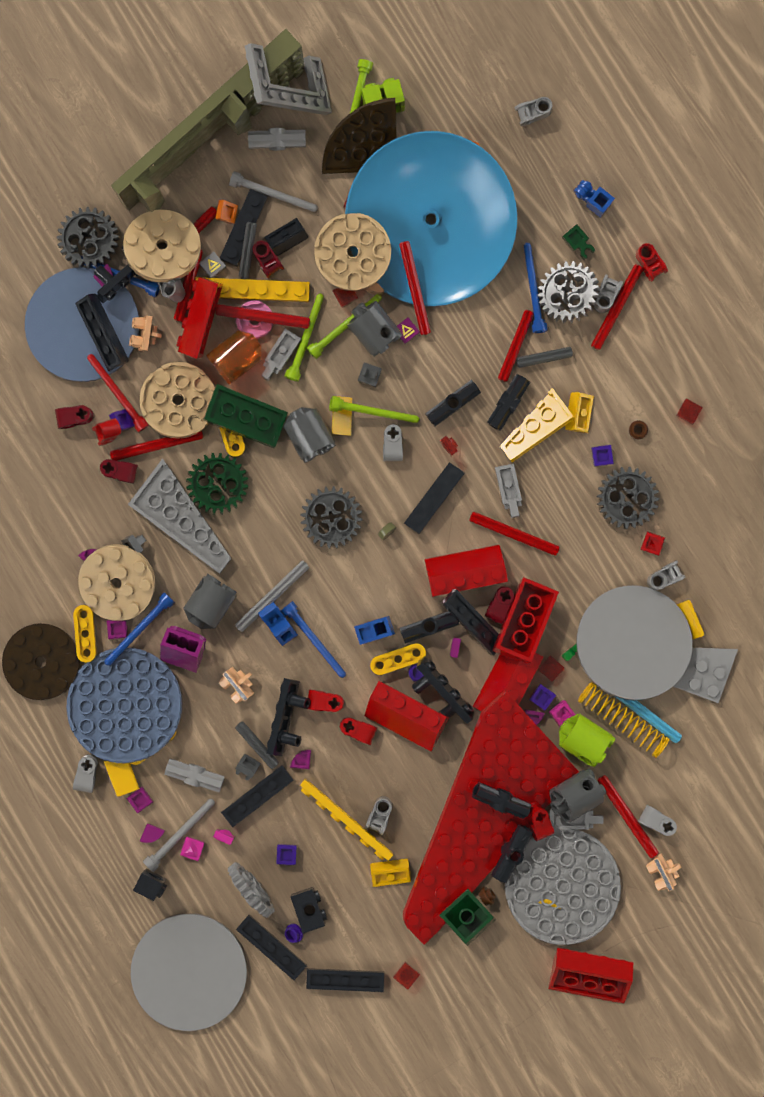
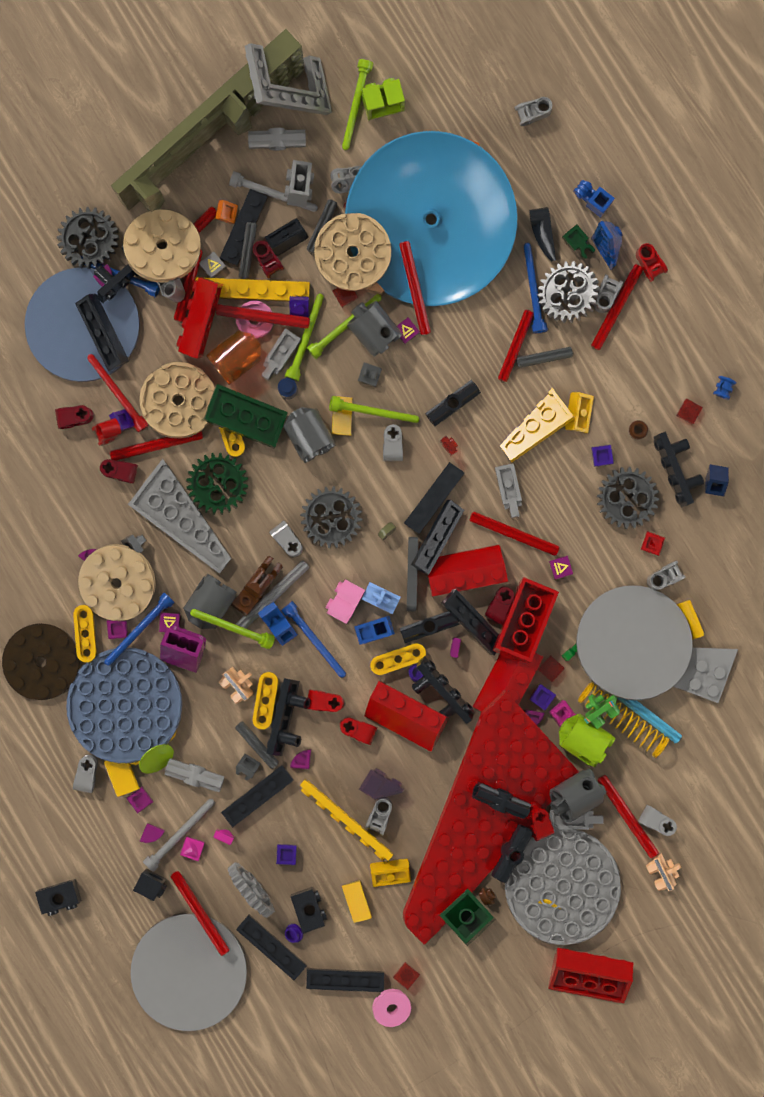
light nougat hips [129,316,162,352] -> none
dark brown plate [322,98,397,174] -> none
black piece [487,374,531,431] -> none
none -> black brick [35,879,82,916]
none -> lime piece [139,744,174,774]
none -> magenta tile [159,613,180,632]
none -> red axle [170,871,229,956]
none -> lime piece [190,609,275,649]
none -> reddish brown plate [231,556,283,617]
none -> yellow plate [252,672,278,729]
none -> light grey piece [269,521,303,557]
none -> dark blue brick [278,378,298,399]
none -> light grey brick [284,160,314,208]
none -> dark purple plate [289,296,309,317]
none -> dark grey axle [307,199,337,253]
none -> bright pink brick [325,579,365,624]
none -> light grey piece [330,166,362,193]
none -> yellow slope [342,880,372,923]
none -> clear purple slope [359,768,404,800]
none -> light blue hips [362,582,401,614]
none -> bright pink tile [372,989,411,1027]
none -> dark grey beam [407,537,418,612]
none -> black plate [411,500,464,575]
none -> black piece [529,207,556,262]
none -> magenta tile [549,556,573,580]
none -> bright green hips [584,694,620,729]
none -> blue wedge [591,221,623,270]
none -> black plate [653,431,704,508]
none -> dark blue brick [705,464,729,497]
none -> blue bush [713,376,737,400]

